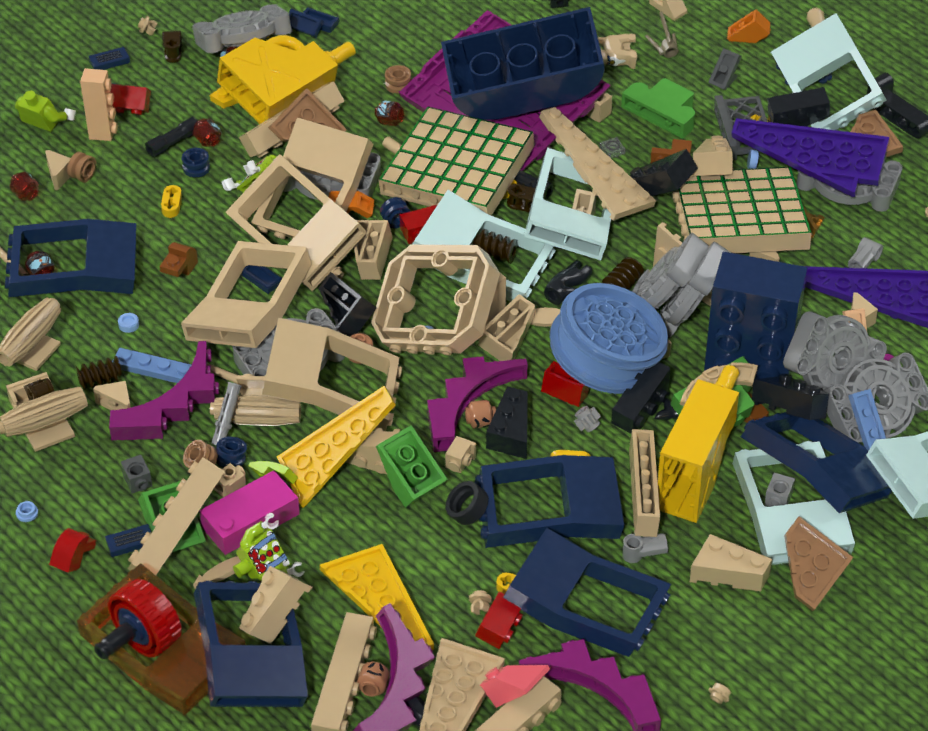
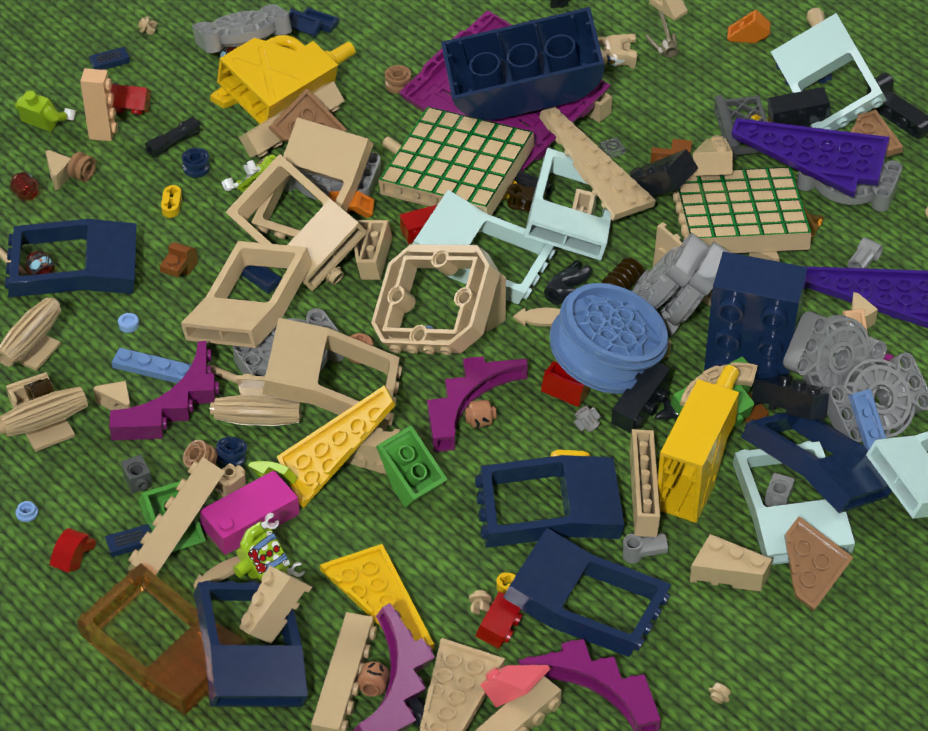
dark brown piece [75,356,122,390] -> none
red wheel [94,579,182,660] -> none
dark brown piece [162,31,182,63] -> none
clear red head [193,118,222,147] -> none
light grey pin [211,382,242,445] -> none
black wedge [319,272,377,337] -> none
clear red head [375,101,404,126] -> none
dark blue wheel [380,197,411,229] -> none
tan brick [445,436,476,473] -> none
black tyre [445,481,488,525] -> none
dark brown piece [473,229,517,264] -> none
tan wedge [478,294,535,361] -> none
black wedge [486,386,528,459] -> none
bright green brick [621,78,695,139] -> none
dark grey slope [708,48,742,90] -> none
light blue tile [747,149,759,169] -> none

